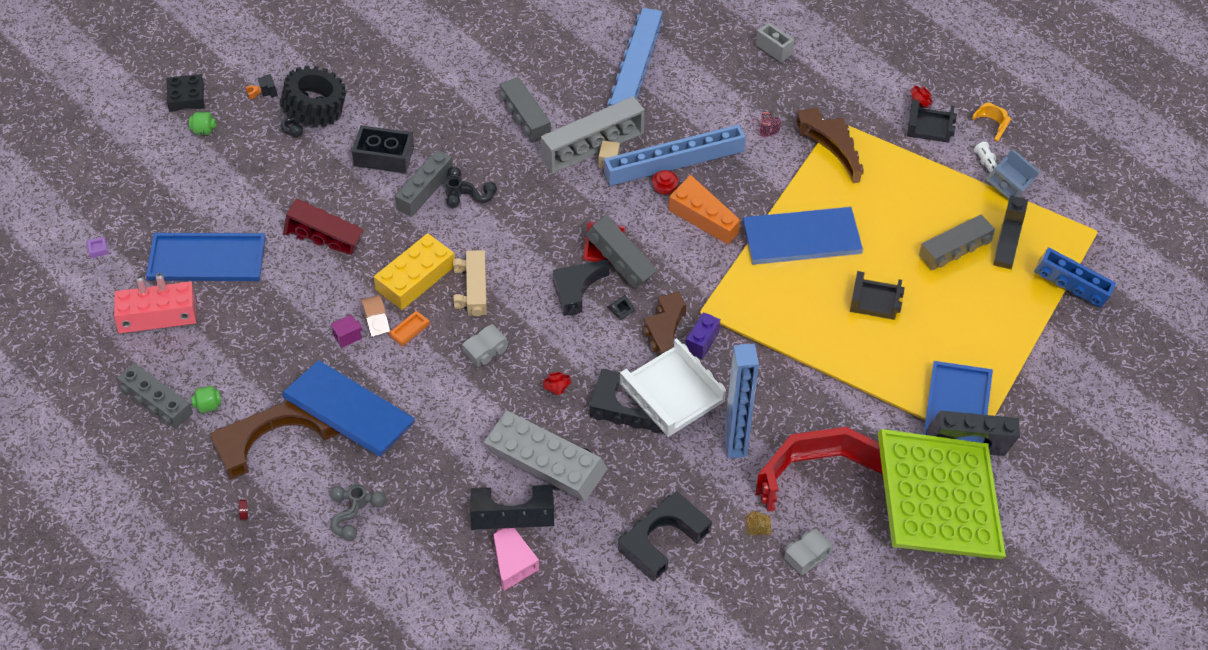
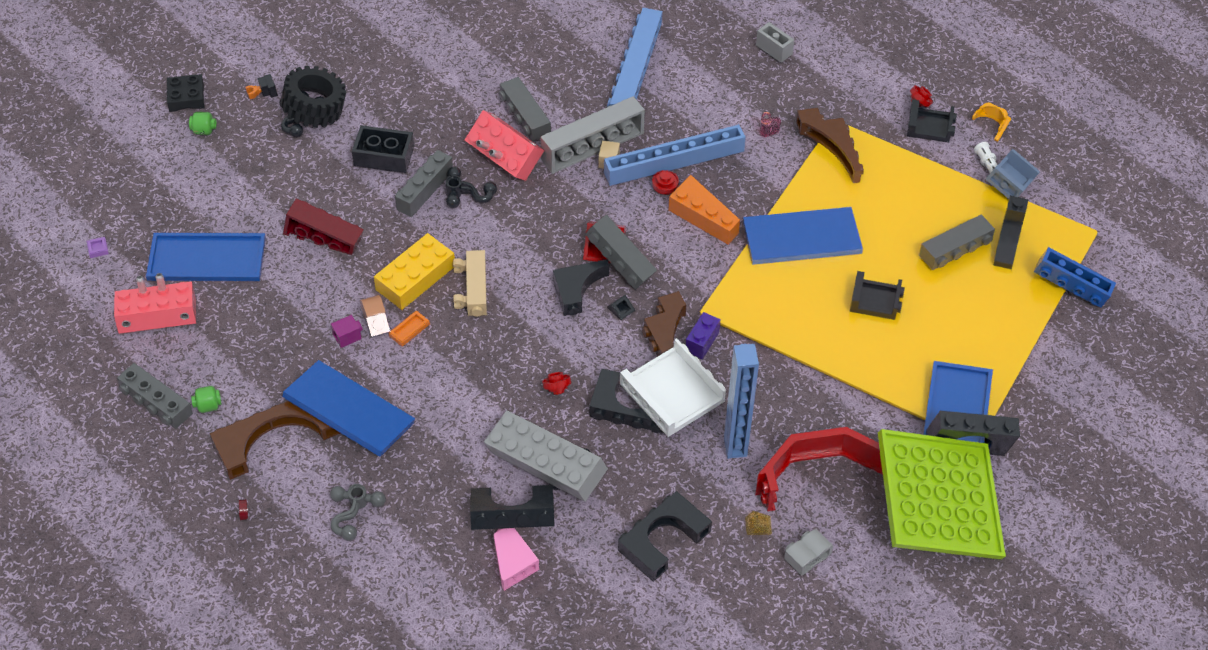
light grey brick [462,324,508,367] -> none
none -> coral piece [465,110,545,181]

